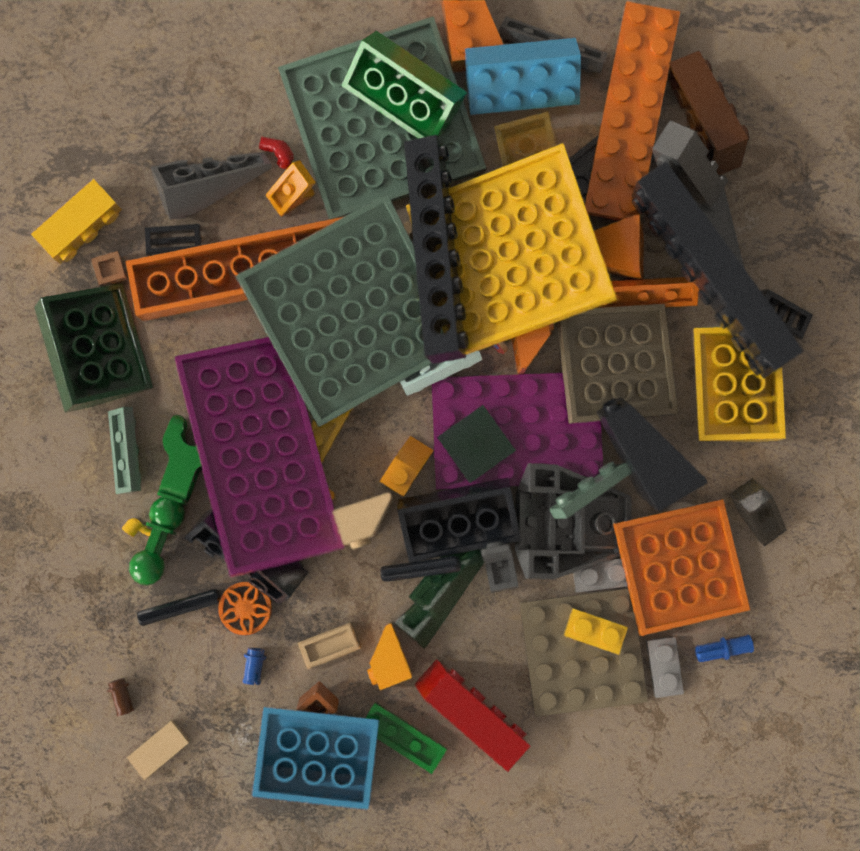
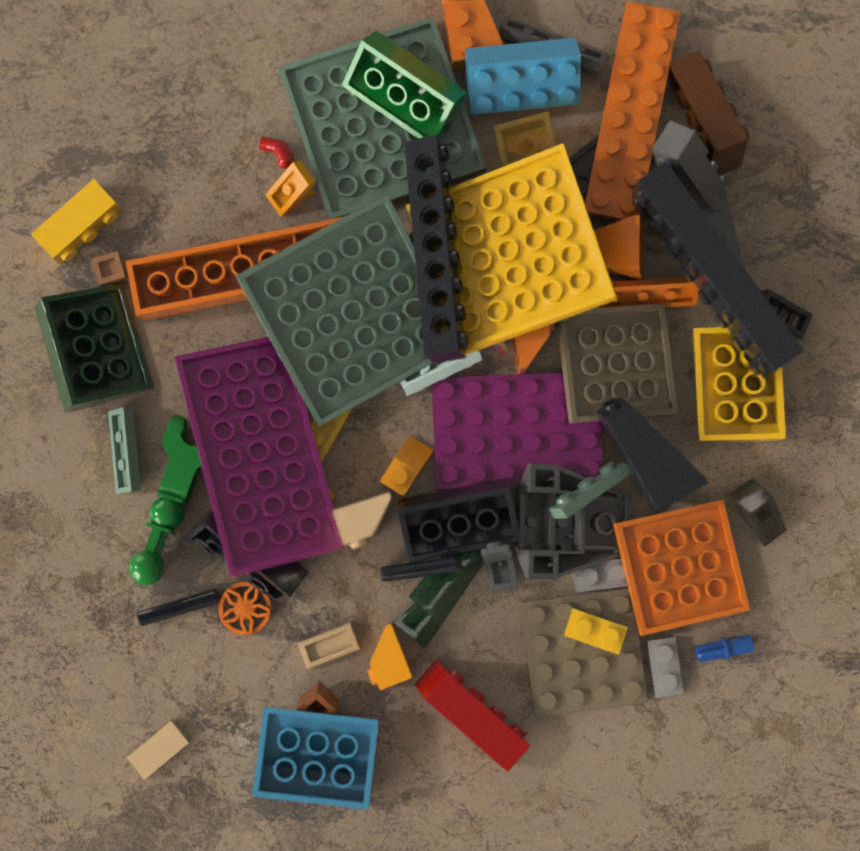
reddish brown pin [107,678,135,717] -> none
yellow hand [122,518,152,537] -> none
black tile [145,224,202,256] -> none
dark grey wedge [151,152,272,220] -> none
blue pin [242,647,267,685] -> none
green plate [365,702,447,774] -> none
clear green plate [437,405,516,484] -> none

